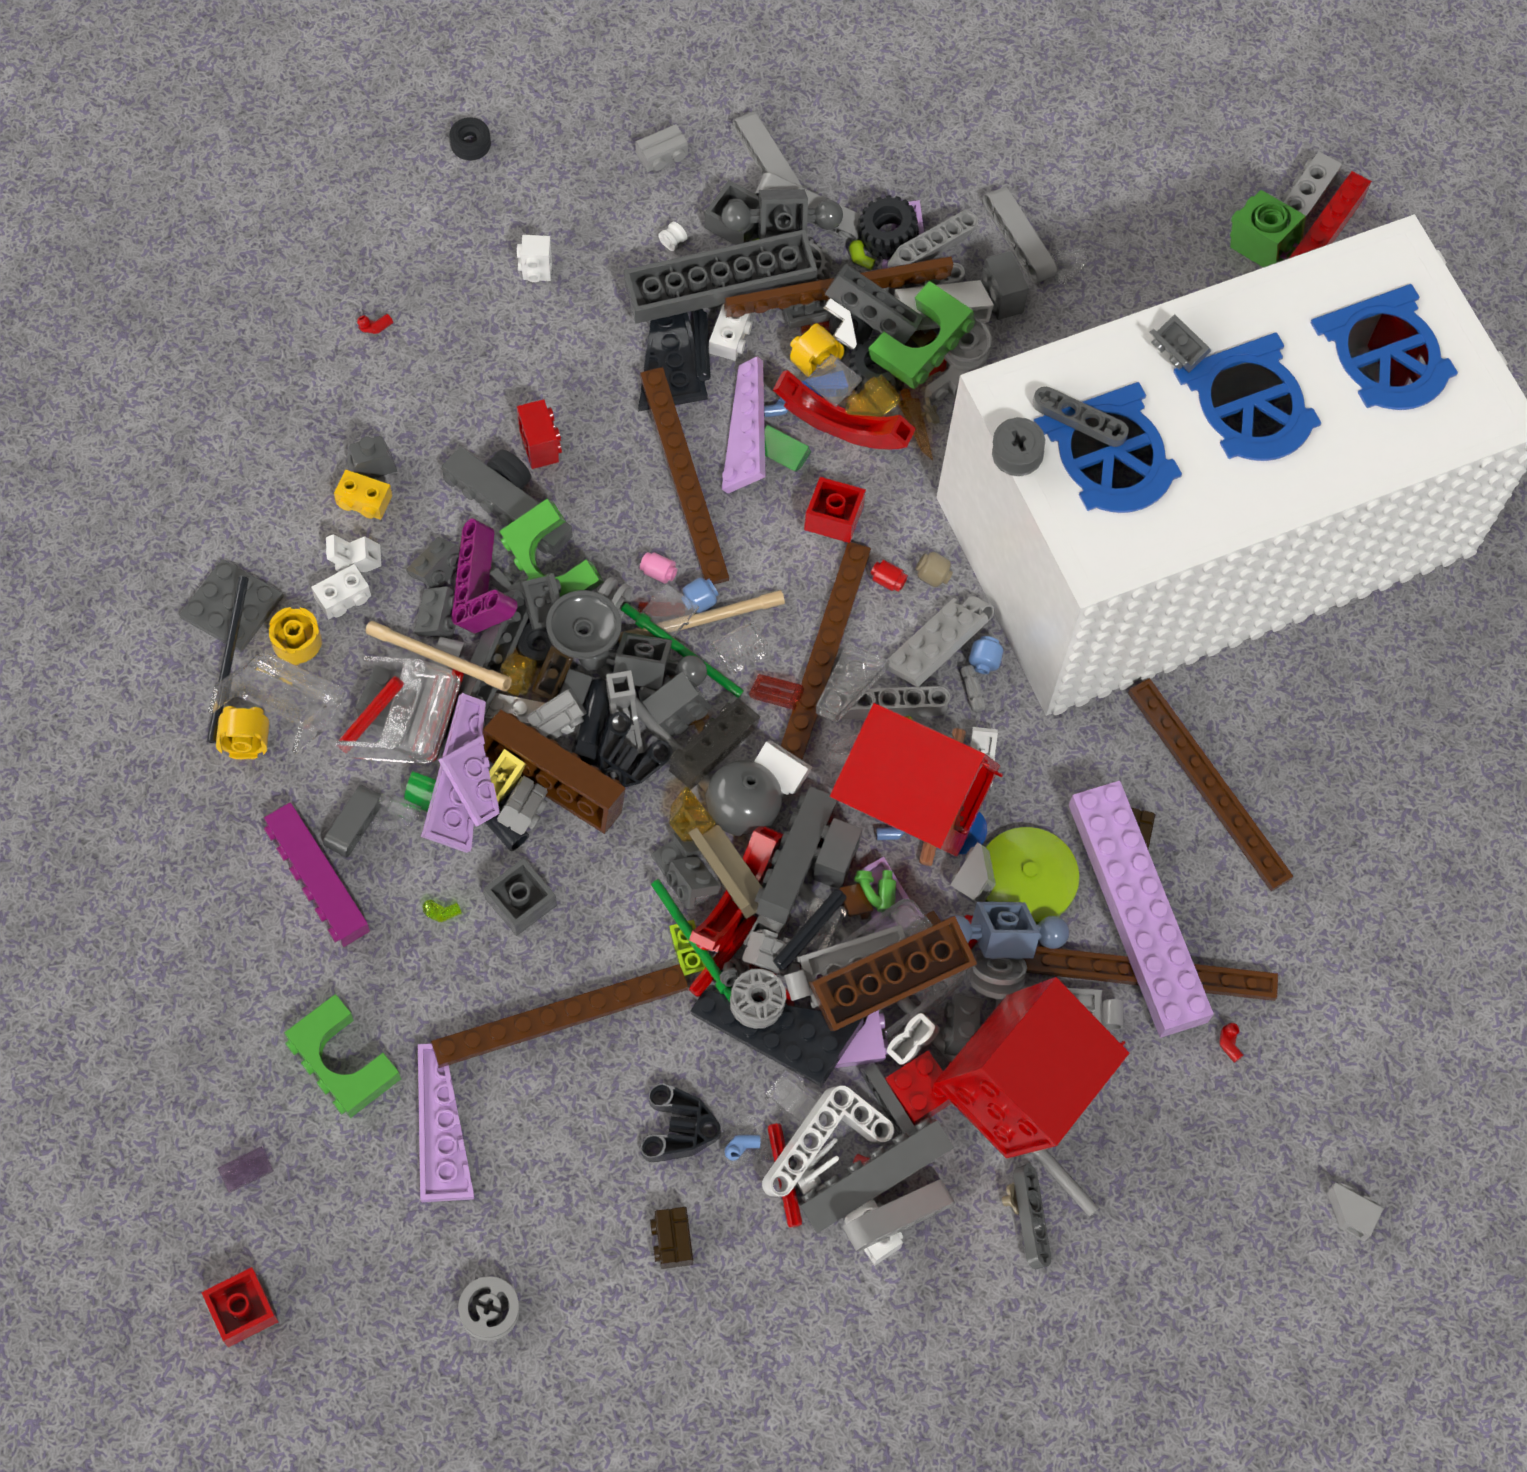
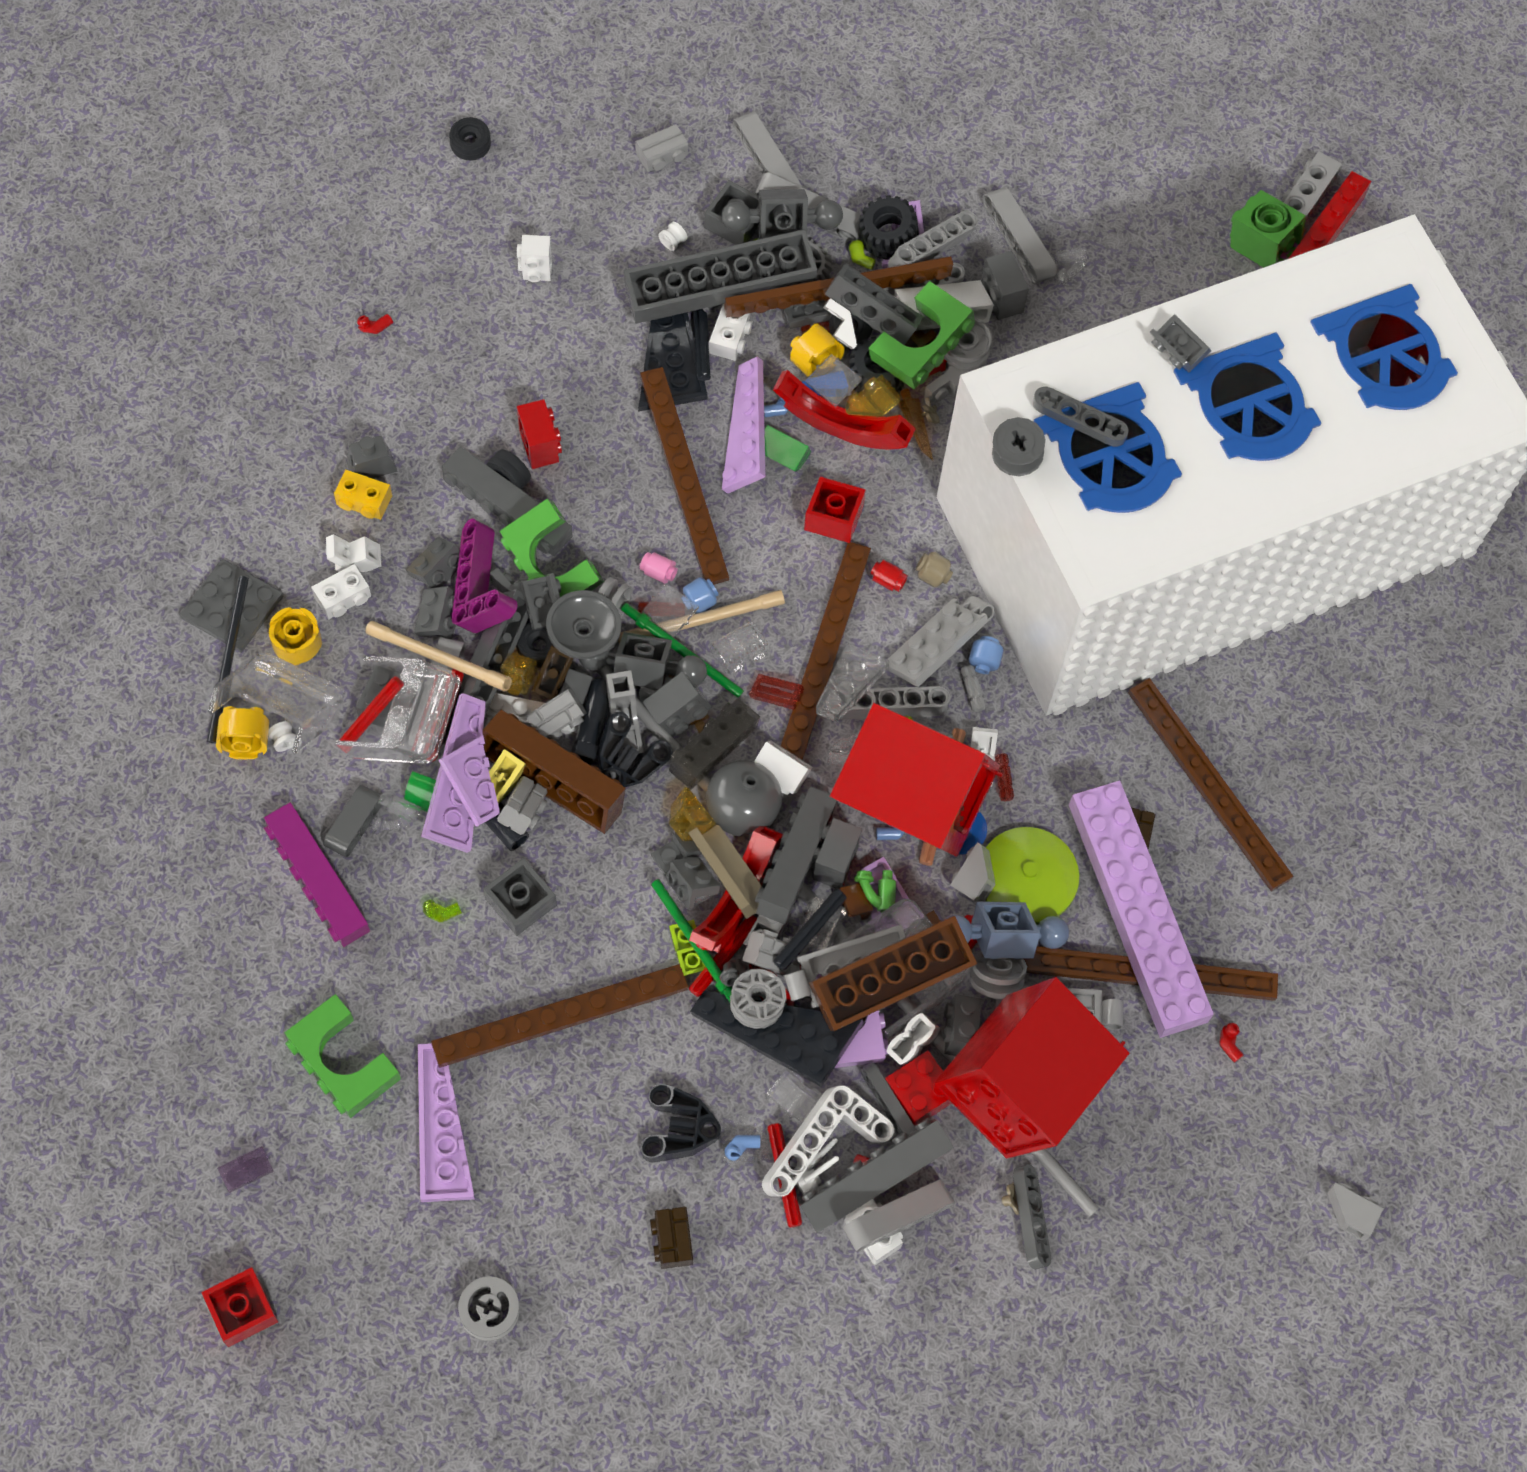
none -> white wheel [268,721,299,752]
none -> clear red axle [995,753,1014,802]

